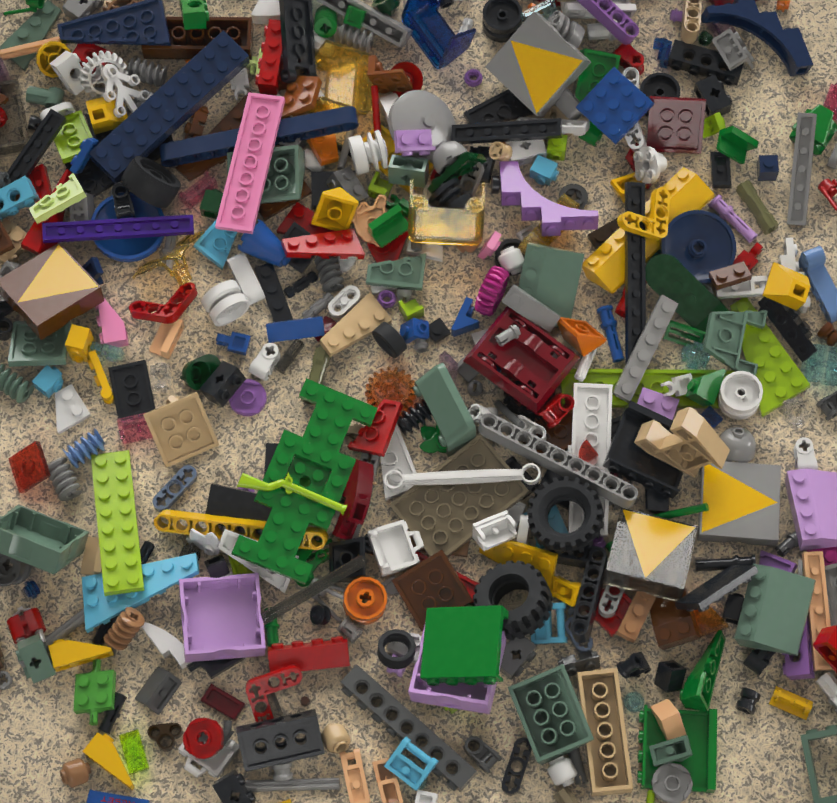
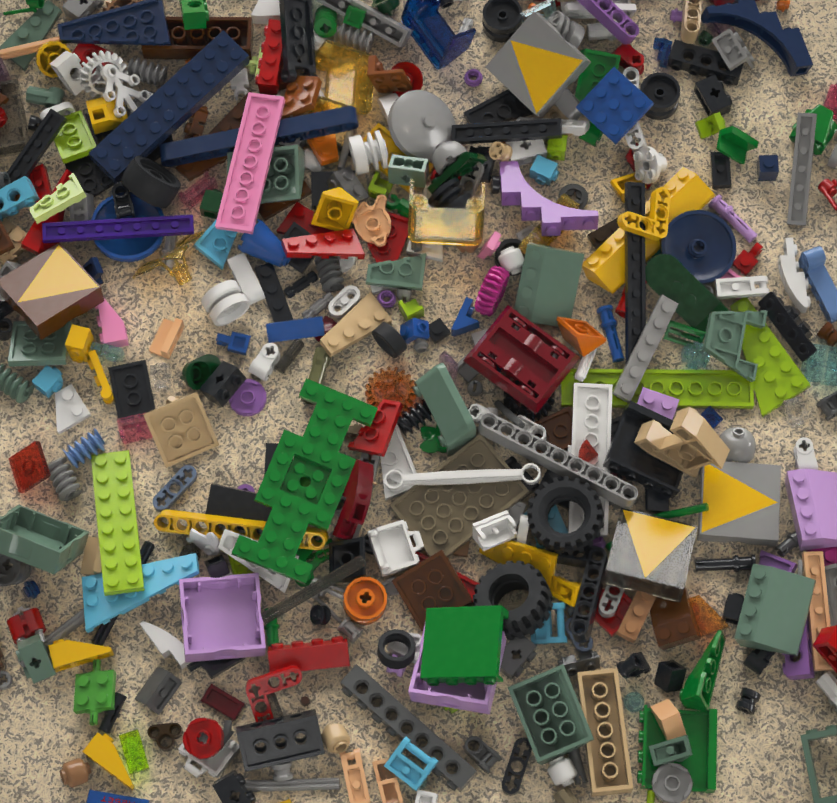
blue plate [70,137,99,174] -> none
medium nougat piece [103,607,145,650] -> none
red beam [129,282,198,324] -> none
lime piece [237,472,347,515] -> none
green panel [368,204,411,248] -> none
red bar [371,85,381,139] -> none
lavender bracket [394,129,436,157] -> none
light grey pin [495,325,521,347] -> none
light grey slope [501,284,561,332] -> none
red piece [537,393,575,428] -> none
plate [646,96,706,154] -> none
white plate [661,373,693,397] -> none
black tile [675,565,758,612] -> none
green slope [685,369,726,407] -> none
plate [709,261,752,290] -> none
white wheel [717,371,763,420] -> none
olive axle [736,180,779,235] -> none
yellow slope [762,262,810,311] -> none
yellow hinge [769,686,813,720] -> none

